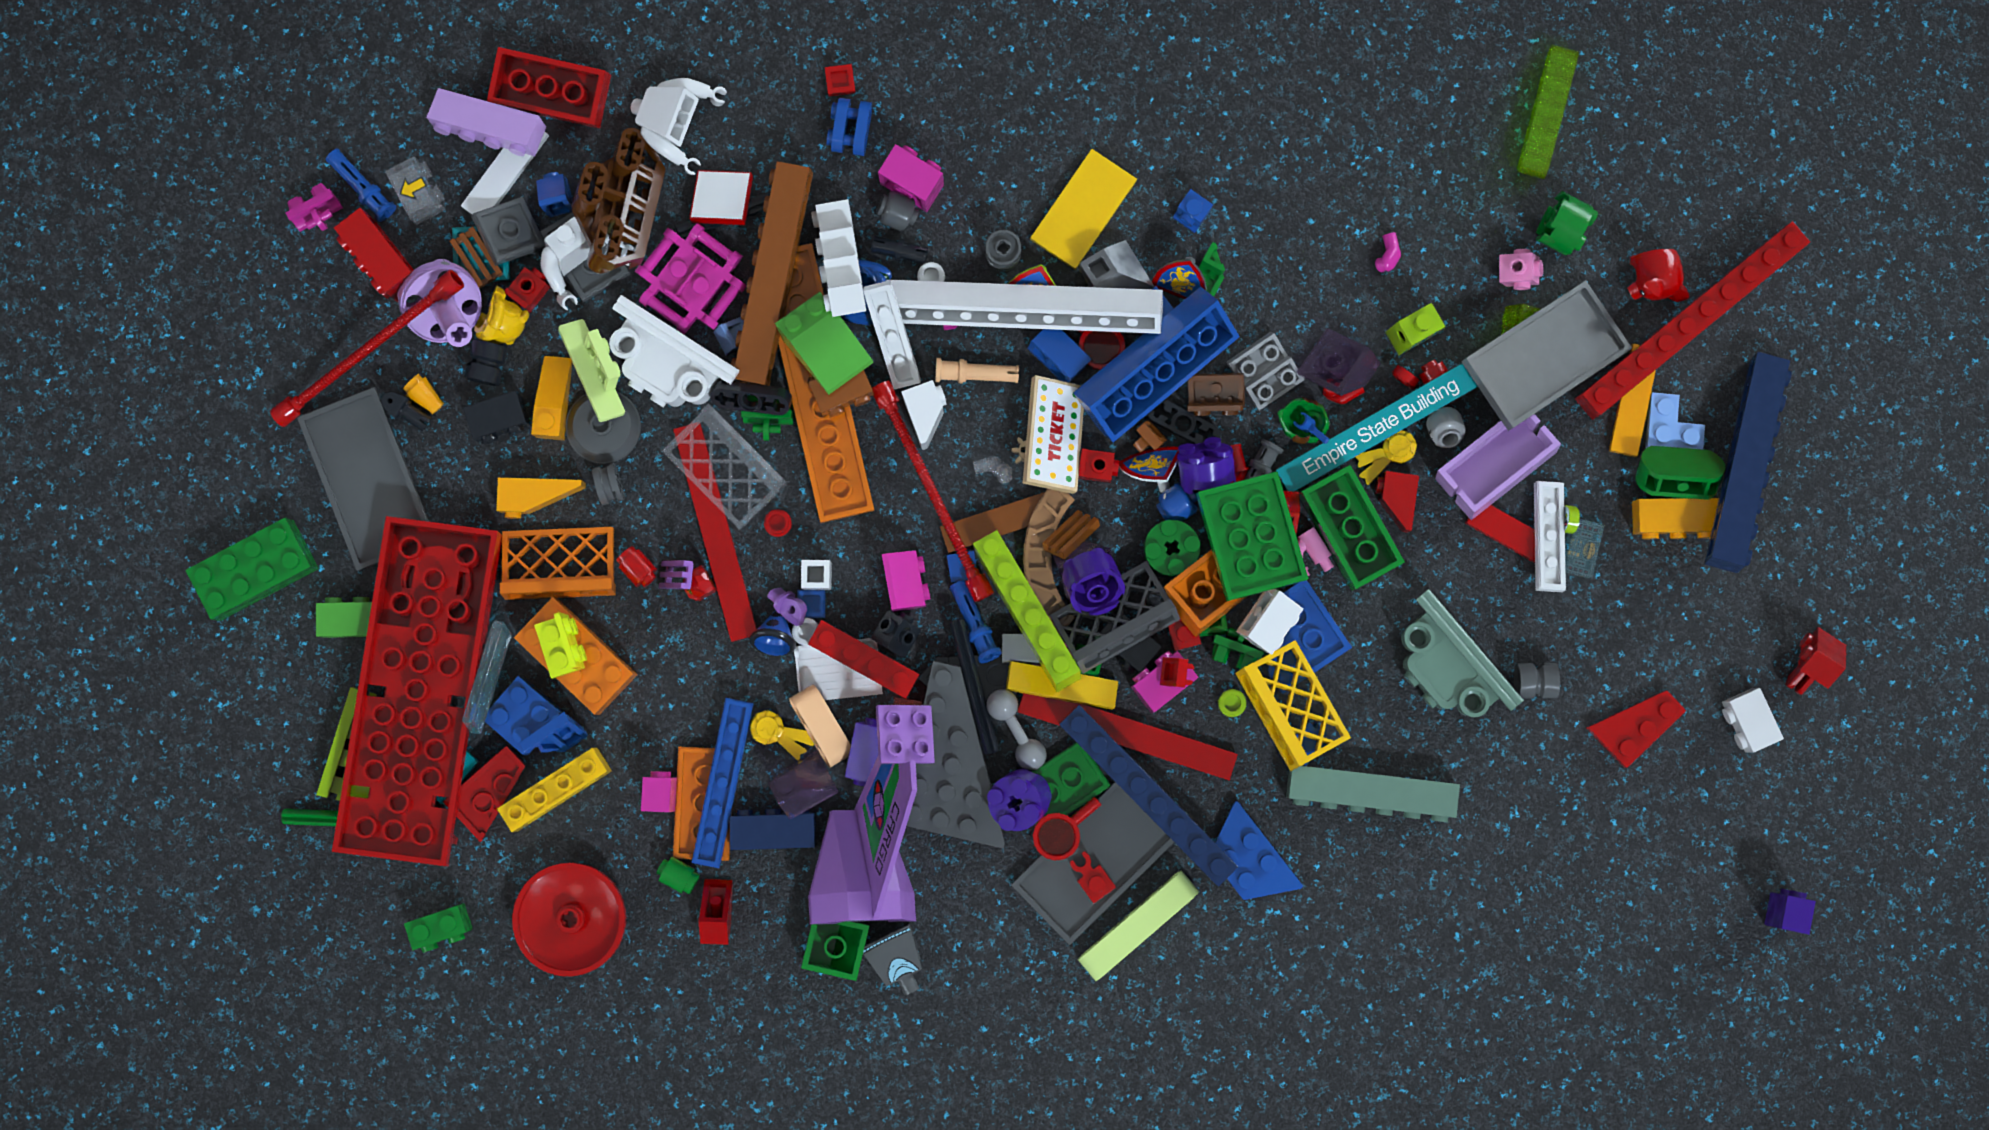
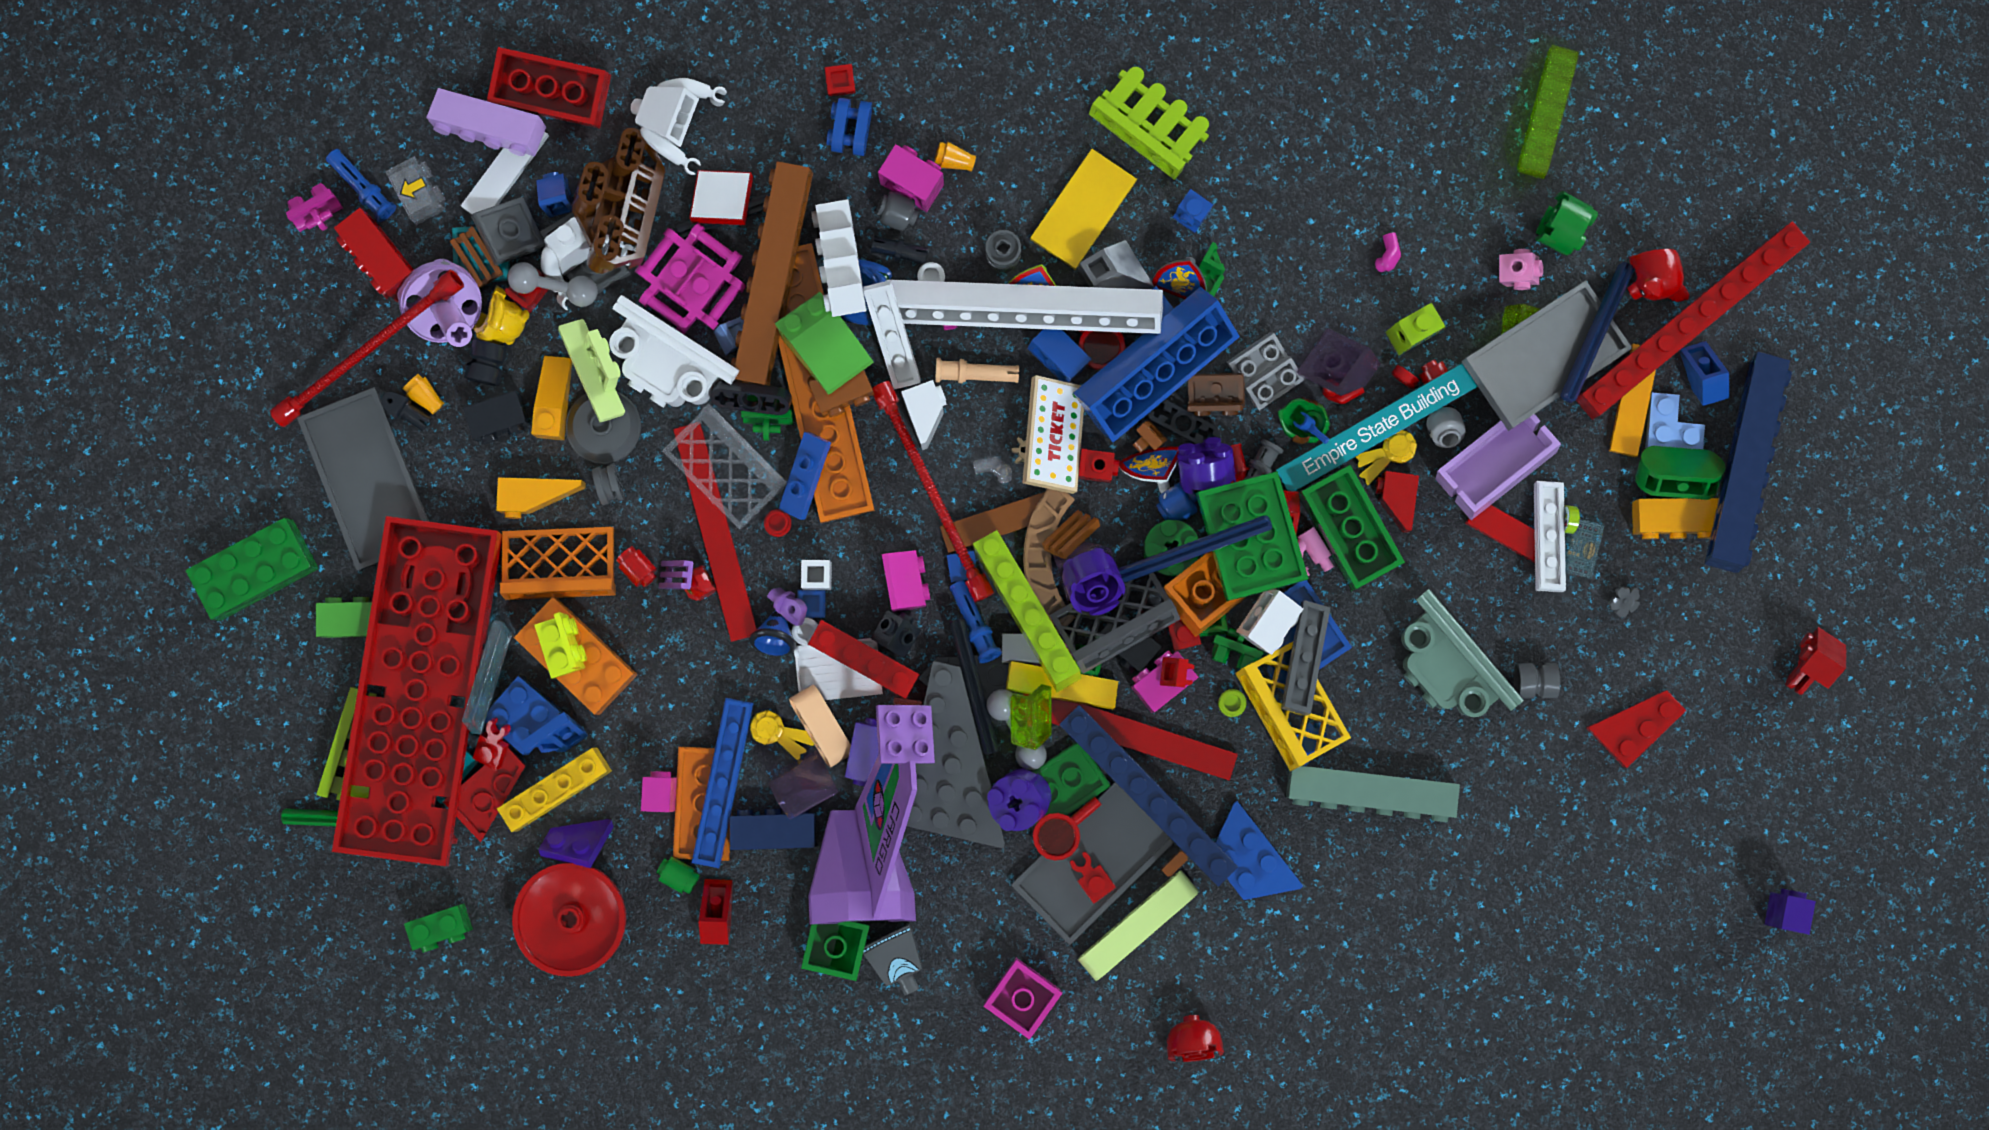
white brick [1722,688,1784,753] -> none
none -> red plate [473,717,511,771]
none -> light grey piece [507,262,598,307]
none -> dark purple wing [538,819,614,868]
none -> blue plate [779,432,831,520]
none -> light orange cone [934,141,976,172]
none -> dark pink brick [983,957,1062,1040]
none -> clear neon green bracket [1010,684,1052,750]
none -> lime fence [1089,67,1209,180]
none -> dark blue axle [1118,516,1272,582]
none -> dark orange tile [1160,849,1188,877]
none -> red cylinder [1167,1015,1224,1062]
none -> dark grey plate [1281,600,1331,716]
none -> dark blue axle [1560,262,1634,403]
none -> dark grey plant [1608,586,1640,617]
none -> blue slope [1680,341,1729,406]

